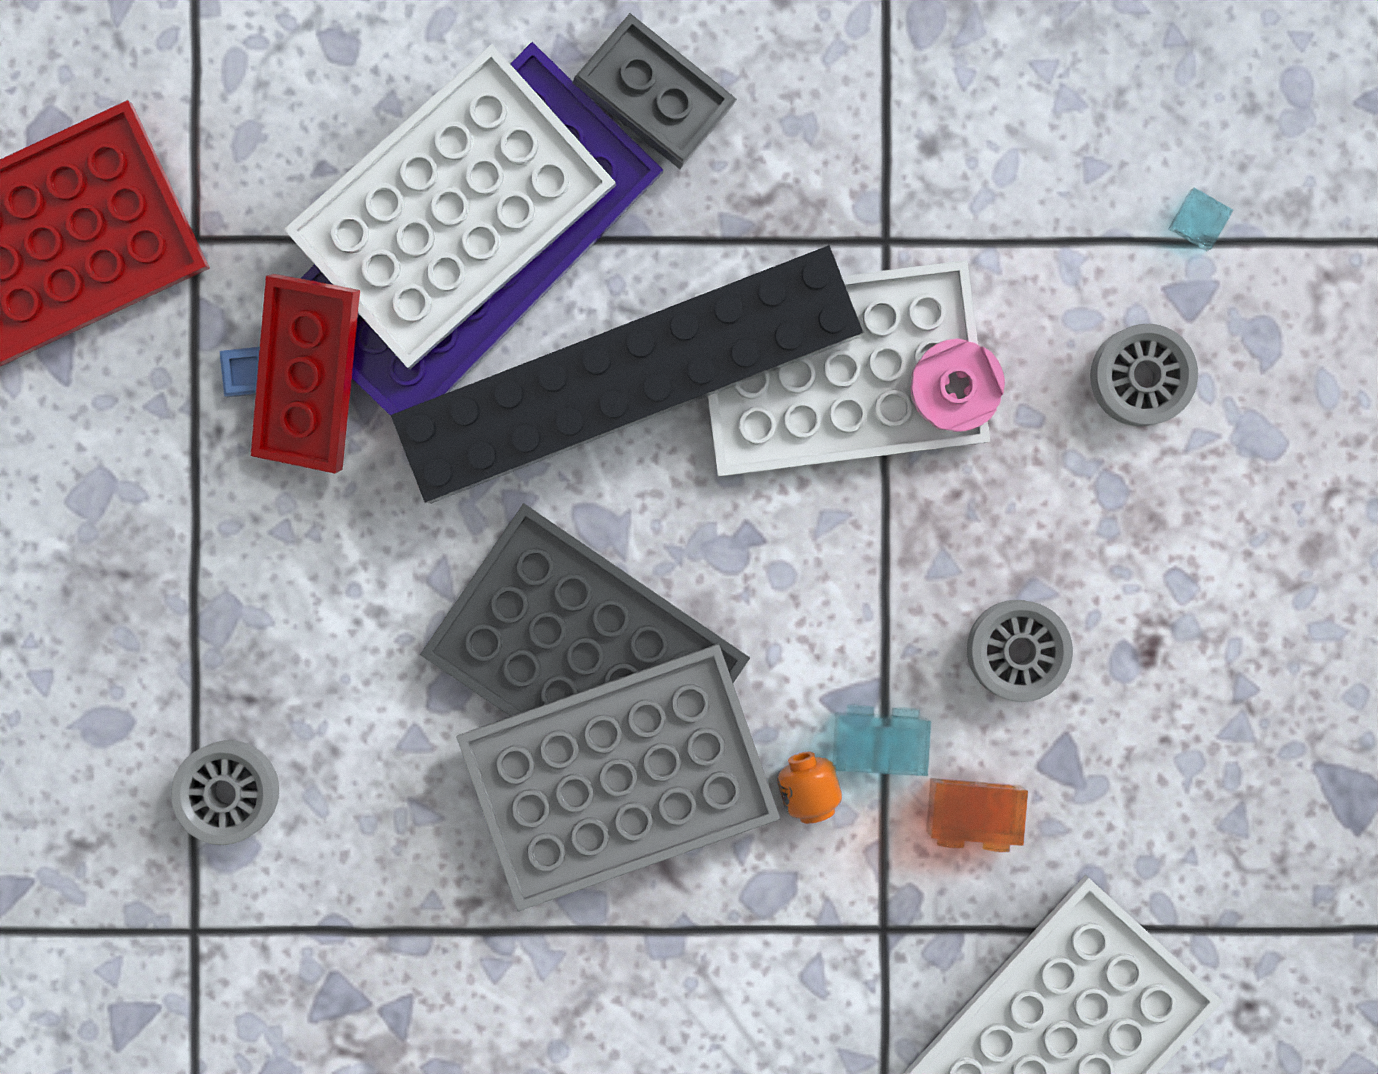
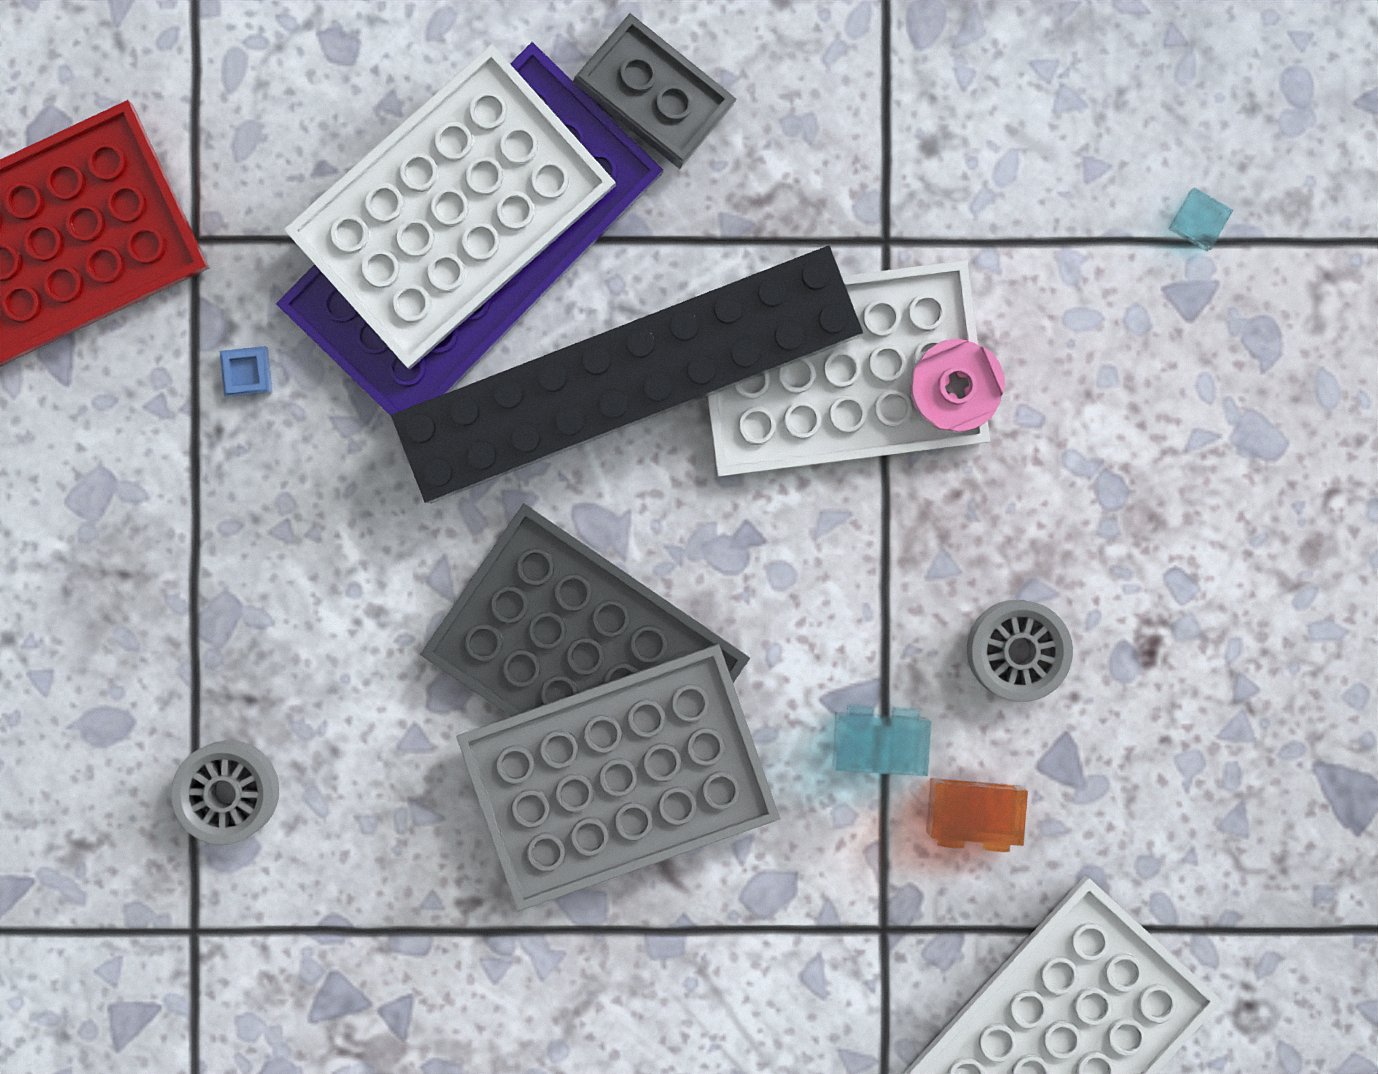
red plate [251,274,360,474] -> none
orange head [777,752,842,824] -> none
light grey wheel [1090,324,1198,426] -> none

